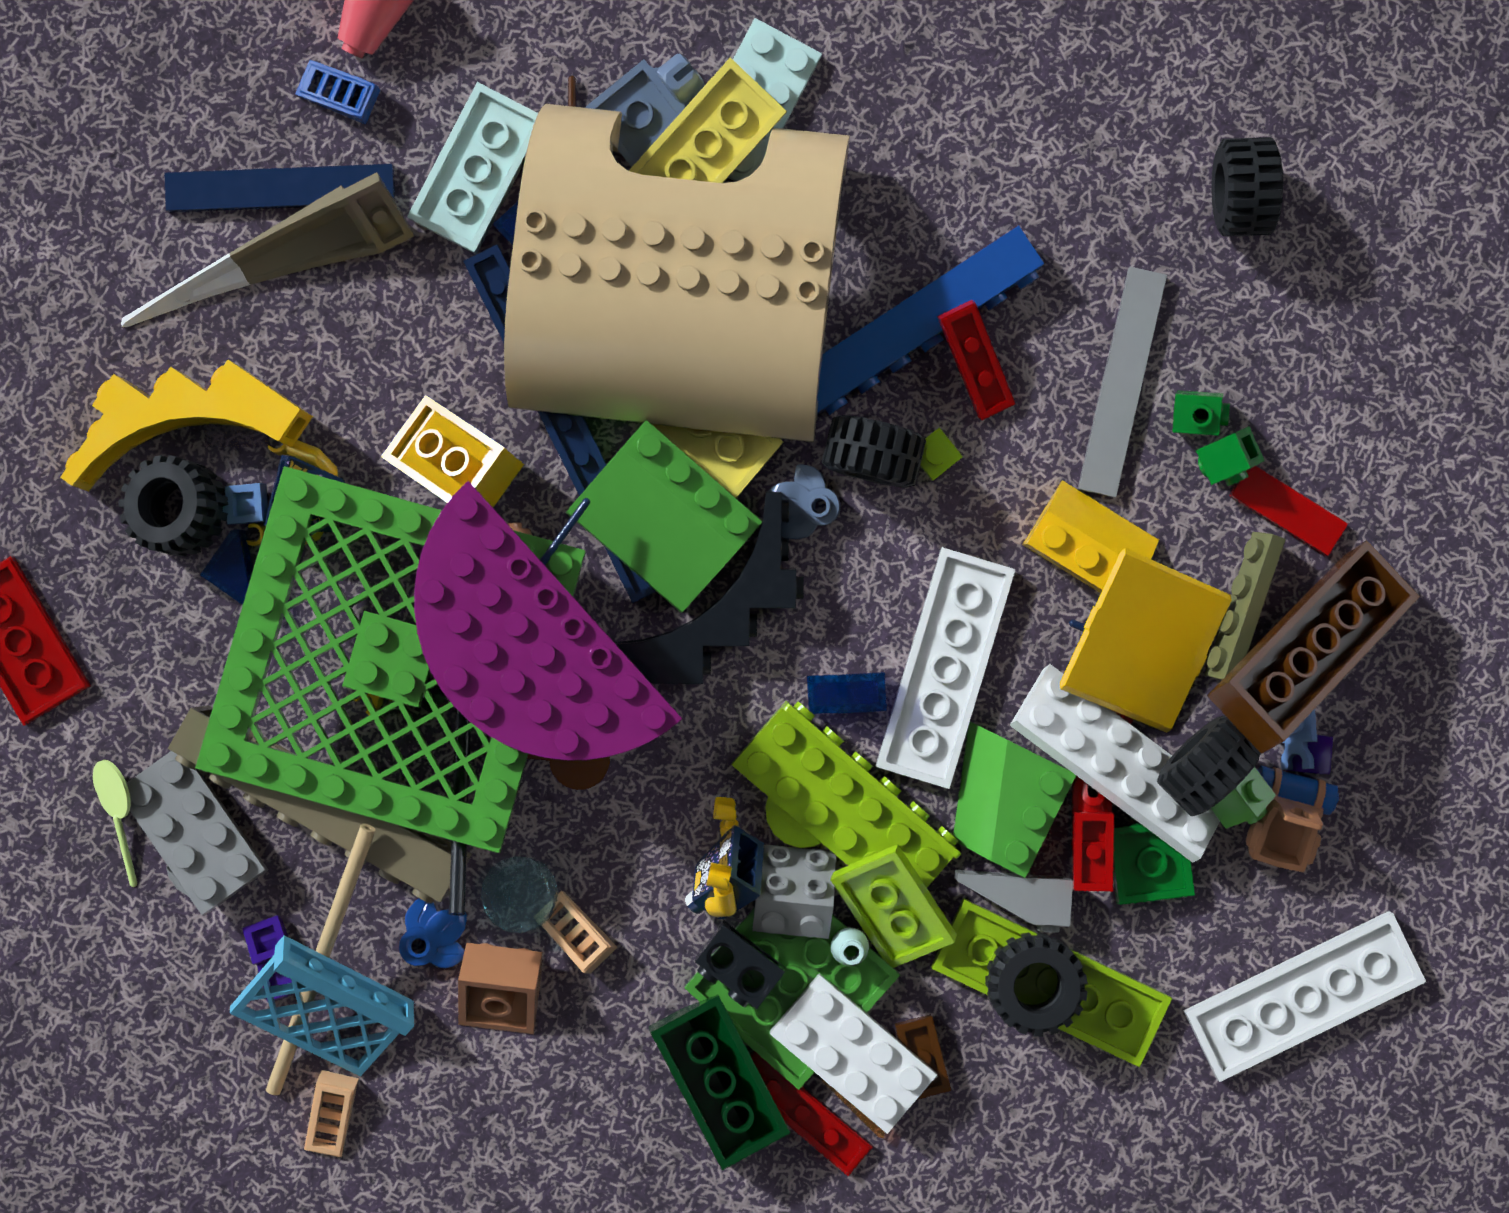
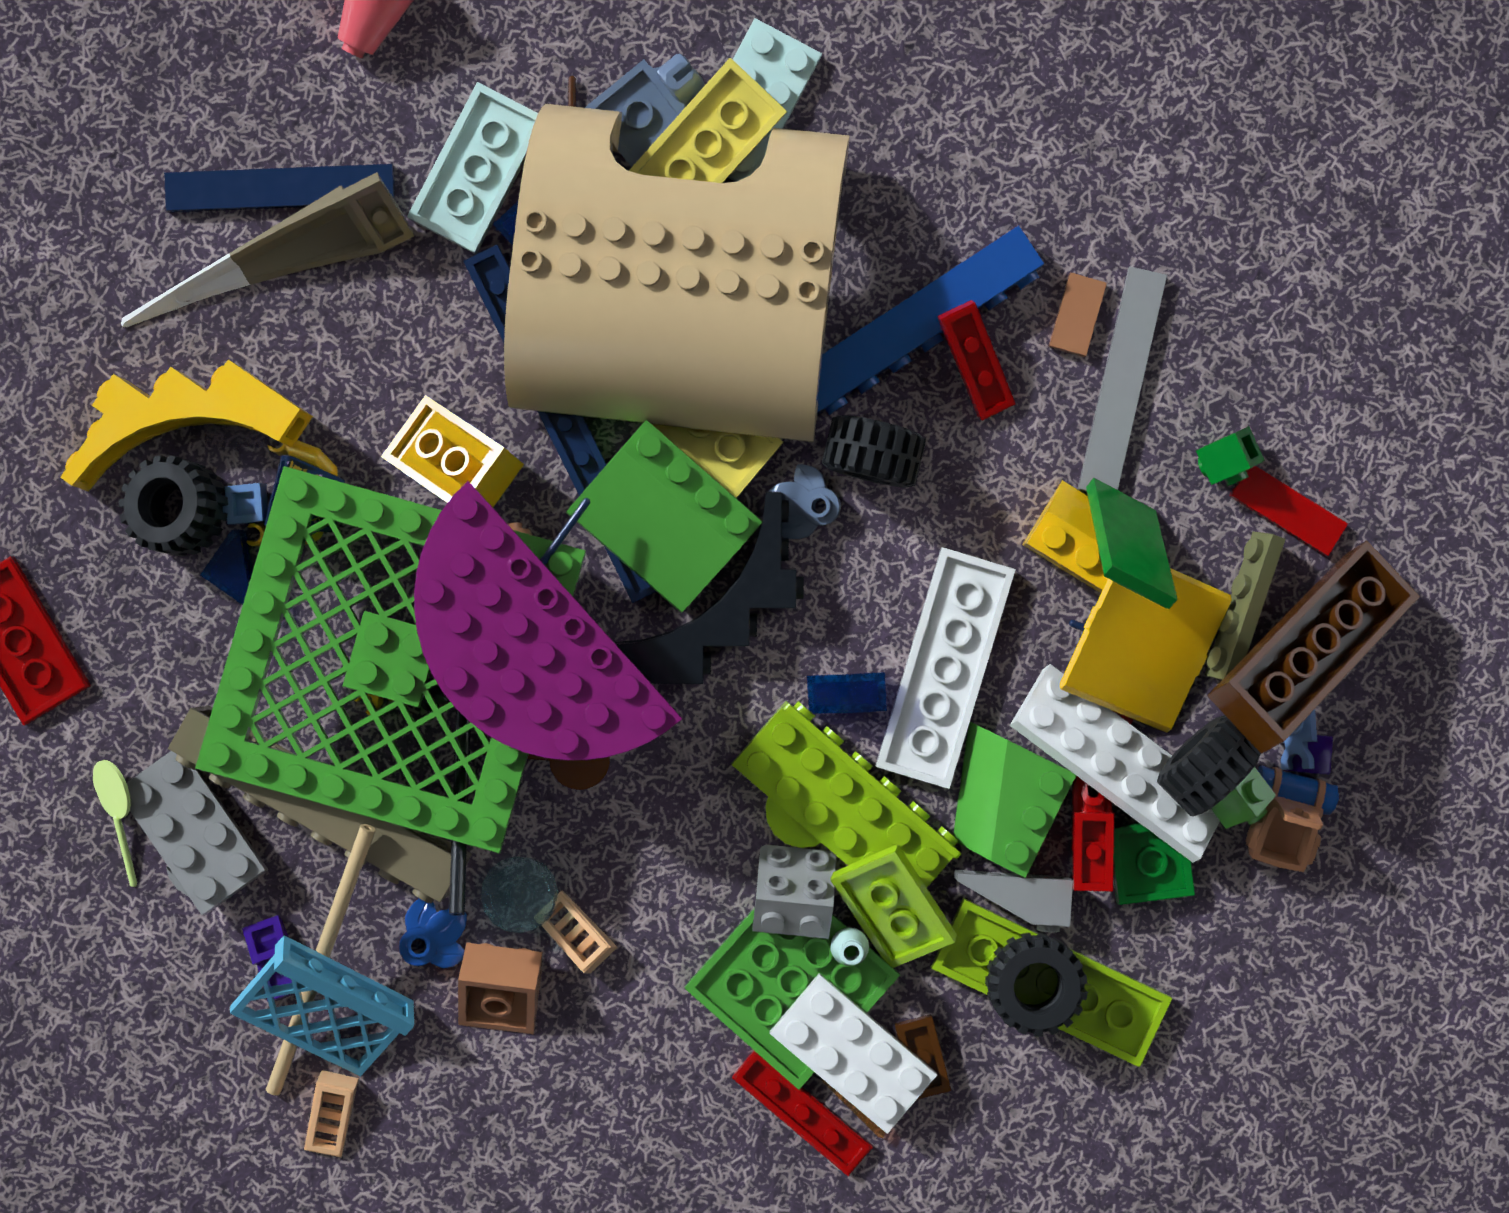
blue slope [295,60,380,125] -> none
dark green slope [648,995,790,1170] -> none
torso [685,797,764,919] -> none
black brick [695,920,785,1009] -> none
lime plate [920,427,963,481] -> none
green brick [1172,390,1230,436] -> none
white plate [1183,911,1426,1082] -> none
black tyre [1212,137,1283,237] -> none
none -> nougat tile [1048,272,1107,357]
none -> green tile [1086,478,1178,609]

